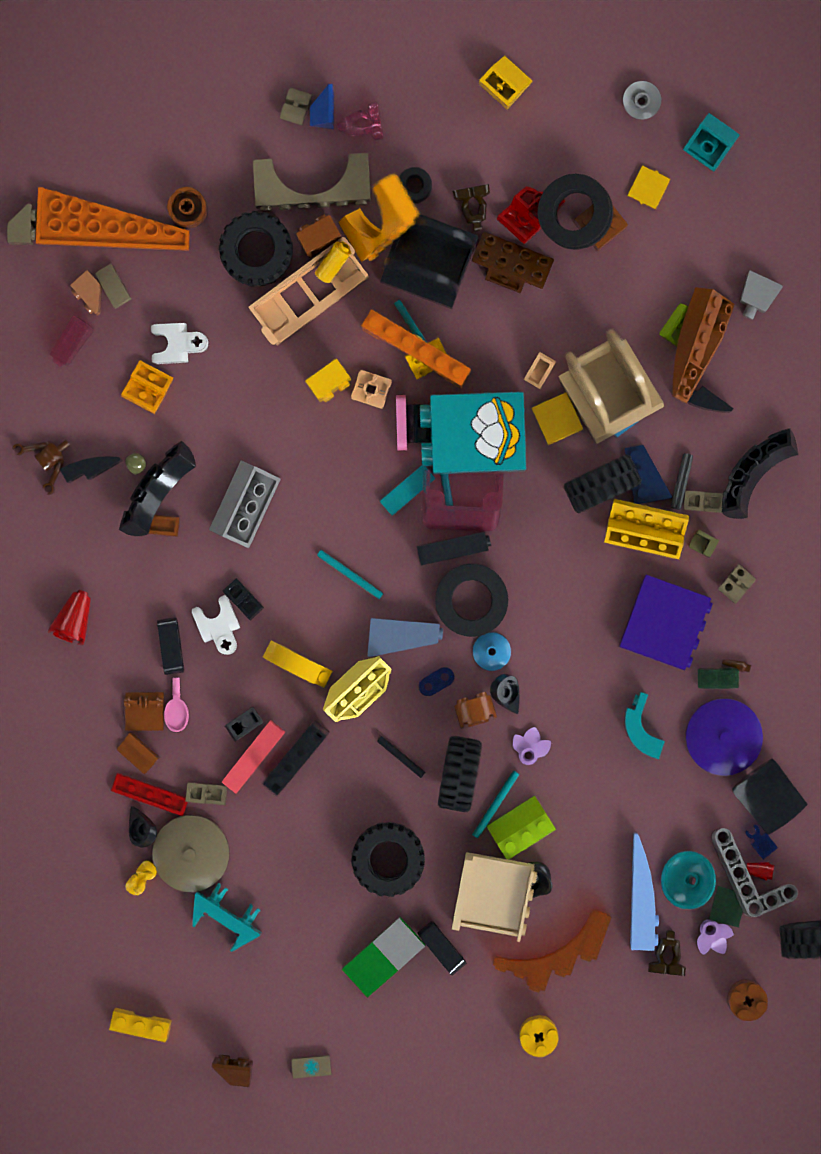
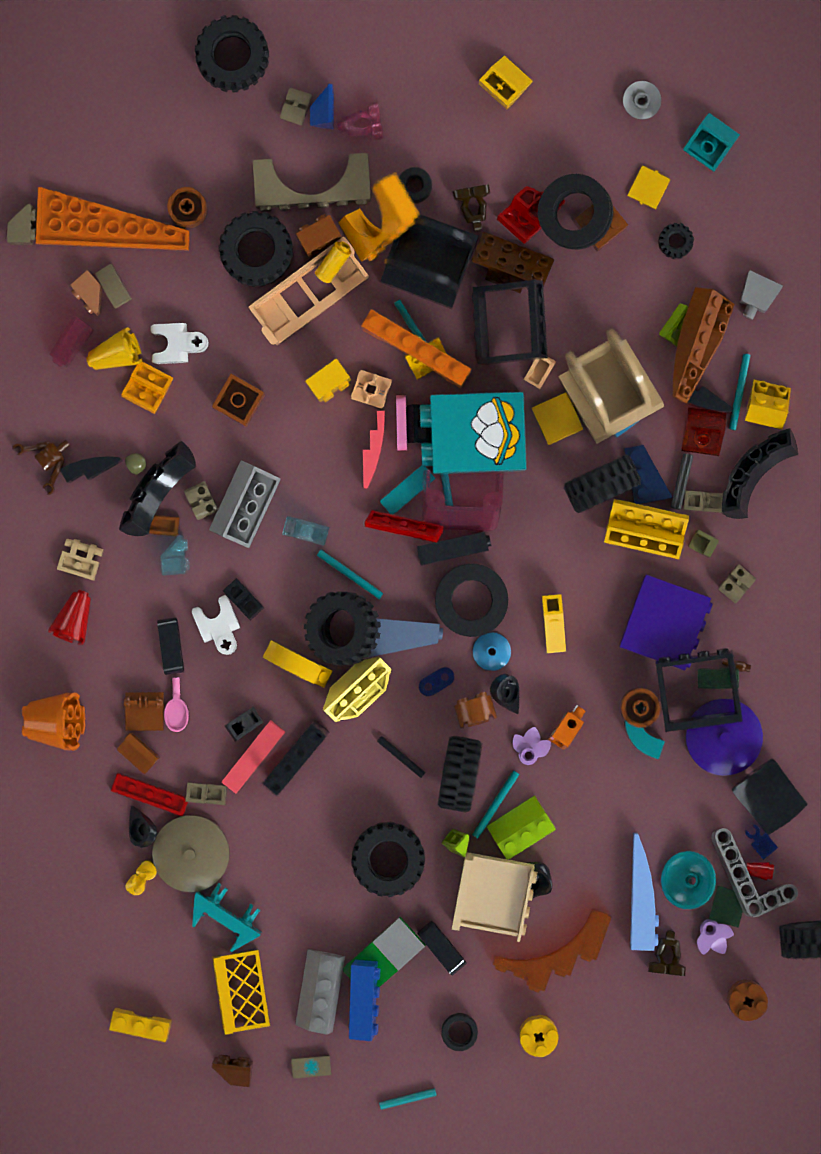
none -> orange cone [22,692,85,750]
none -> tan plate [57,538,104,580]
none -> yellow cone [86,327,142,370]
none -> clear light blue slope [160,535,190,576]
none -> dark tan piece [184,481,218,520]
none -> black tyre [195,15,269,93]
none -> dark orange brick [212,374,265,427]
none -> yellow fence [212,950,270,1035]
none -> clear light blue slope [282,516,329,546]
none -> light grey slope [295,949,345,1035]
none -> black tyre [304,591,381,665]
none -> blue brick [349,959,381,1041]
none -> coral slope [363,411,385,489]
none -> red tile [365,510,443,543]
none -> teal bar [379,1088,437,1110]
none -> lime slope [441,829,469,858]
none -> black tyre [441,1013,478,1051]
none -> black window [472,280,548,365]
none -> yellow slope [541,594,566,653]
none -> orange torso [548,705,586,750]
none -> dark orange brick [620,688,660,728]
none -> black window [655,648,743,732]
none -> black tyre [658,223,694,259]
none -> clear red slope [681,407,726,456]
none -> teal piece [729,354,751,430]
none -> yellow slope [745,379,791,429]

